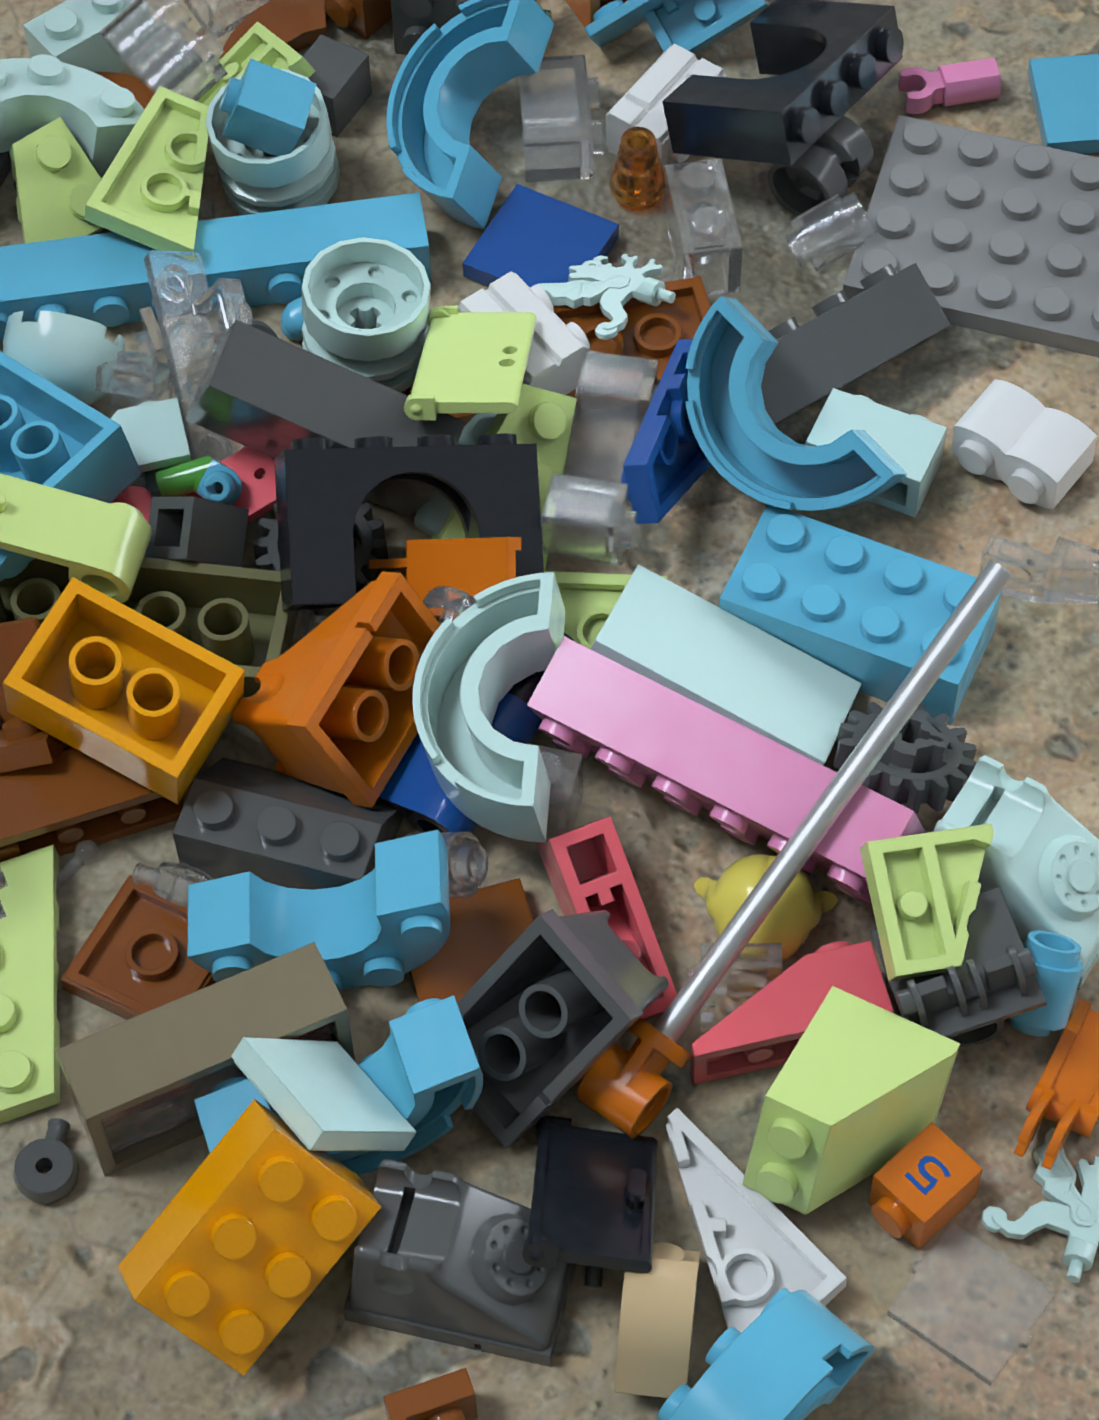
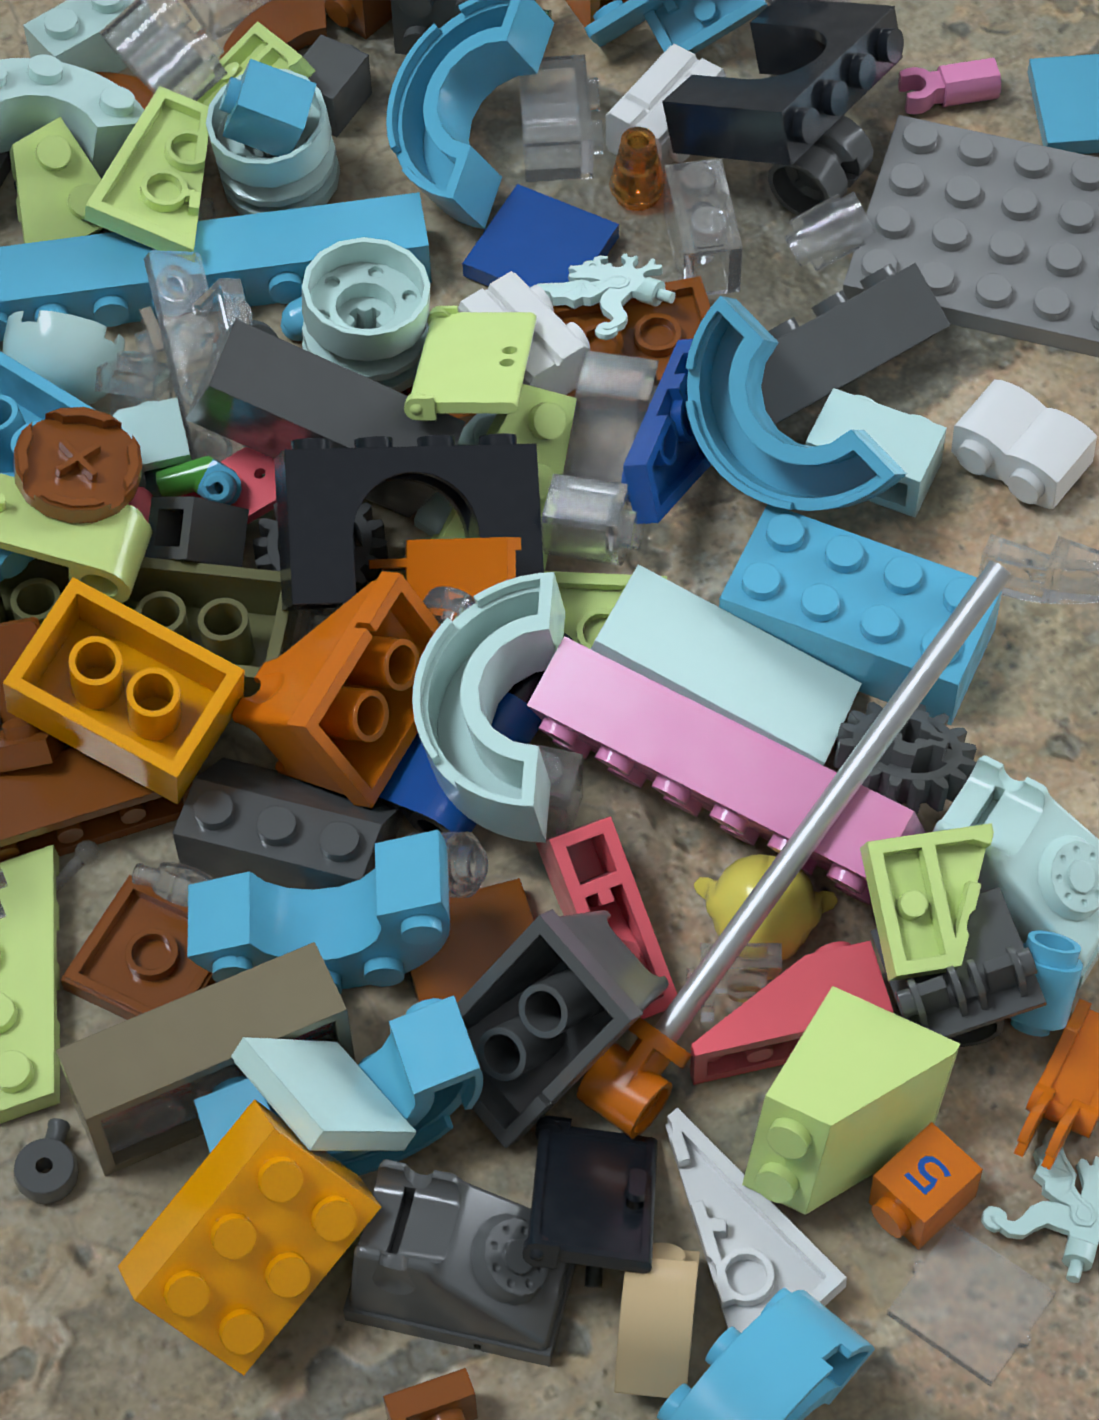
none -> dark orange tile [13,407,142,523]

